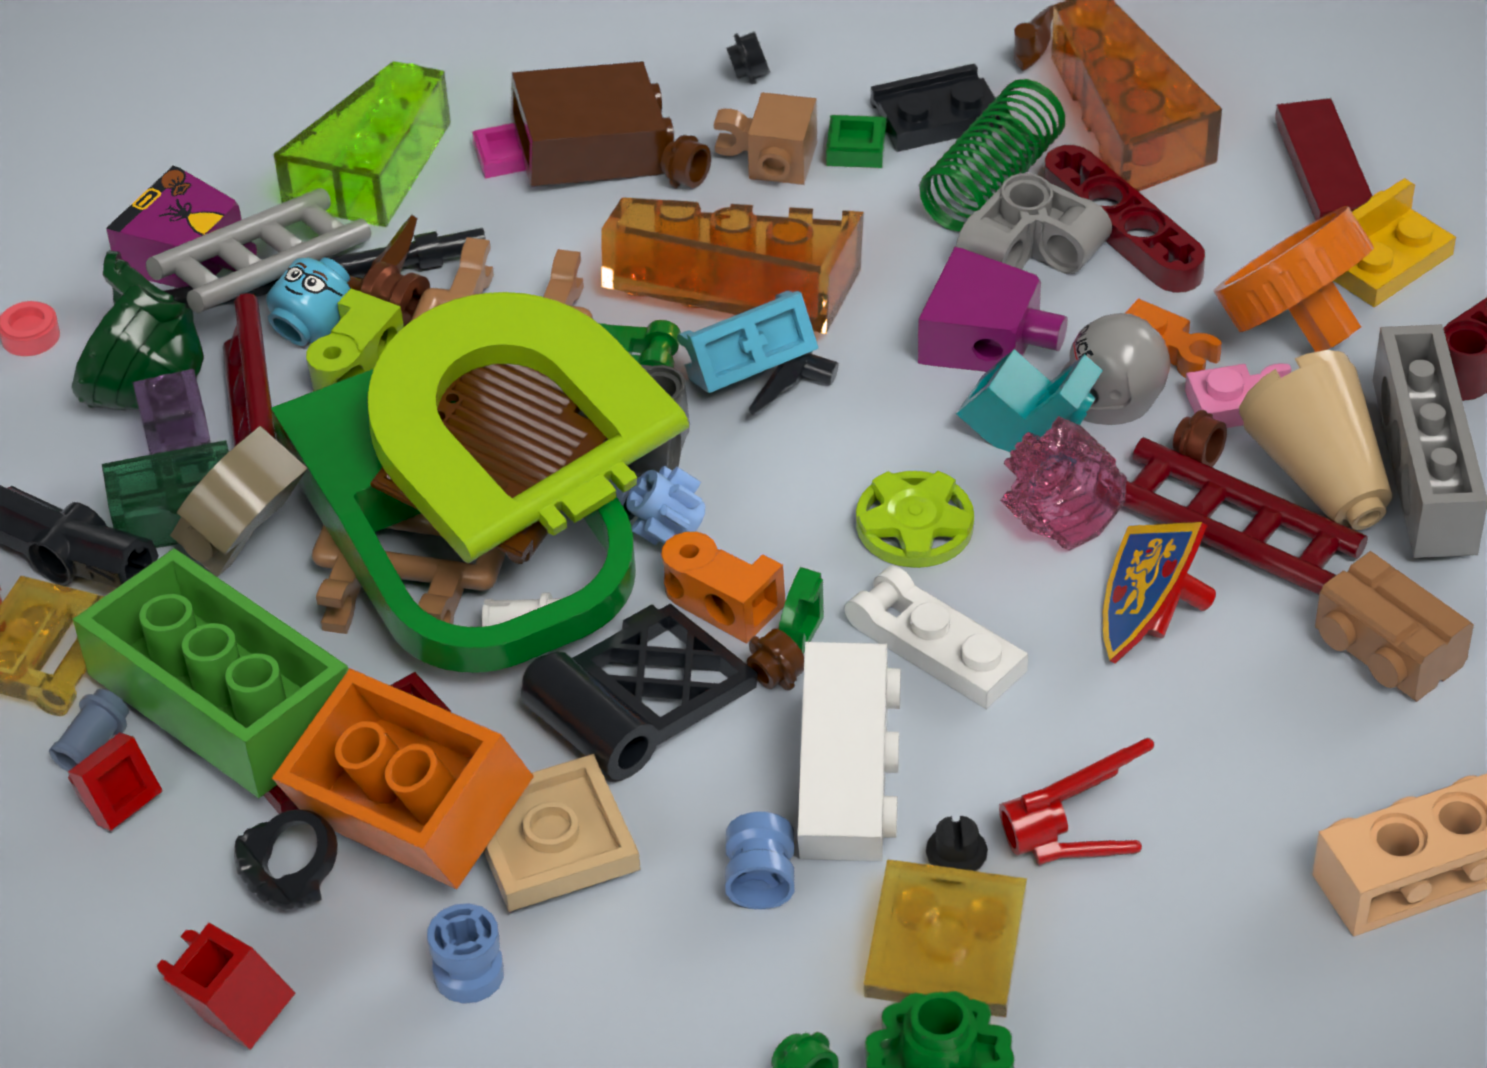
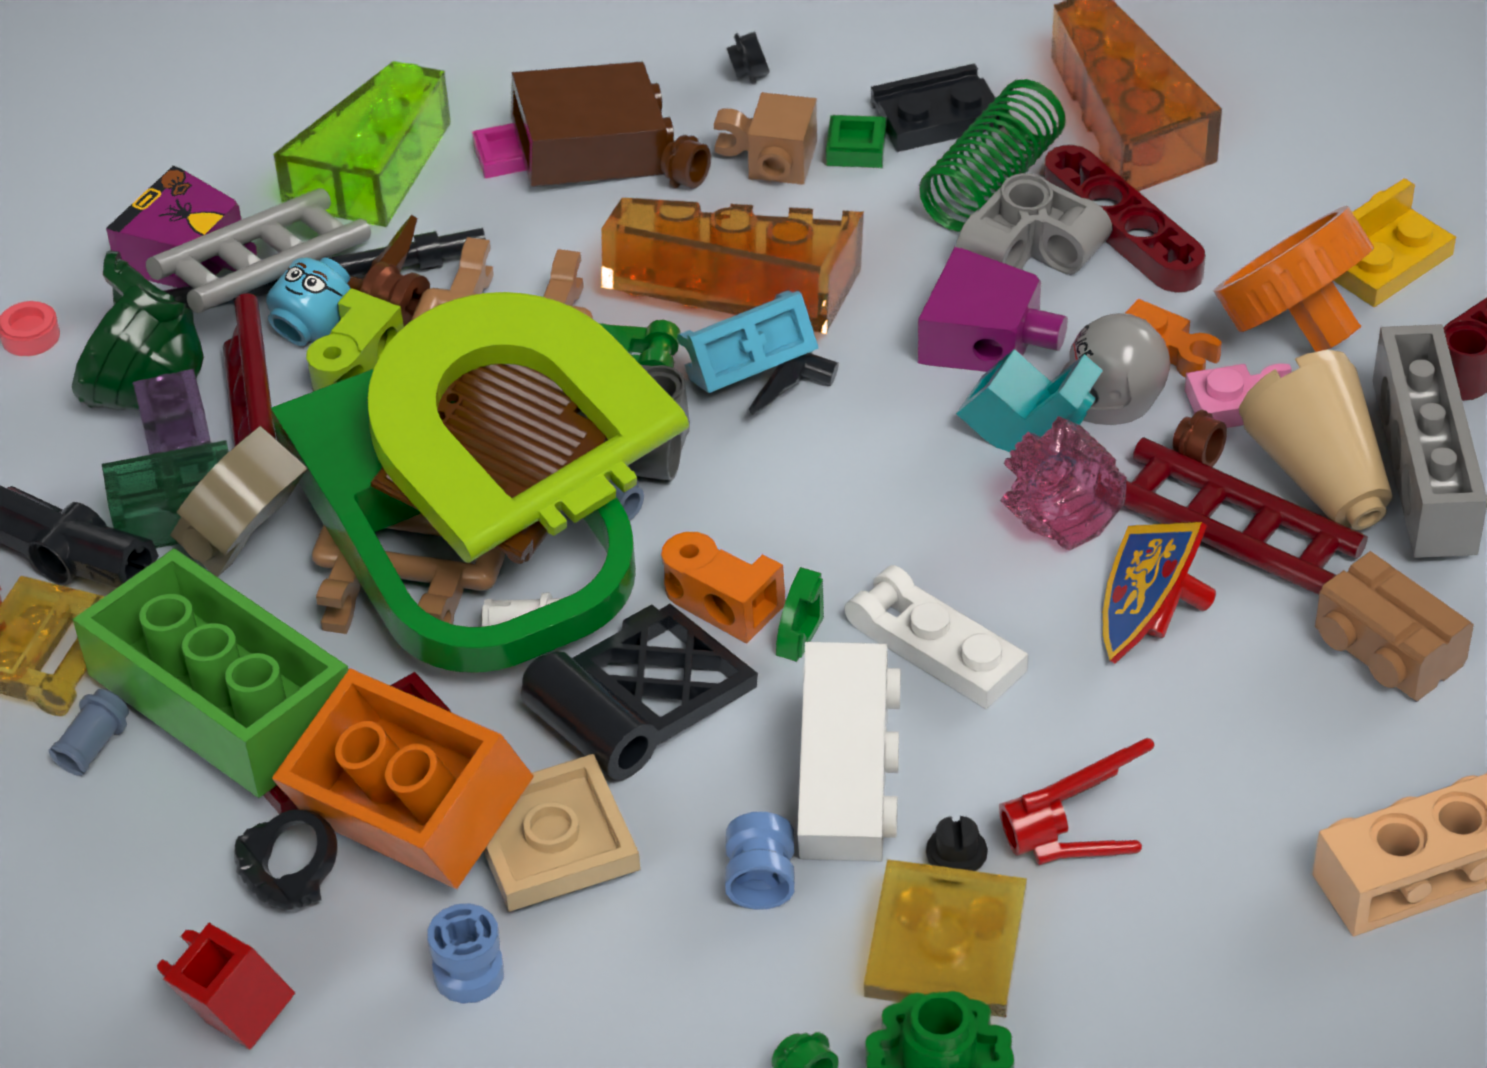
red tile [68,733,163,831] -> none
light blue gear [626,466,705,545] -> none
reddish brown plate [747,629,804,691] -> none
lime wheel [856,471,974,568] -> none
reddish brown bar [1013,5,1058,71] -> none
dark red tile [1275,98,1373,221] -> none

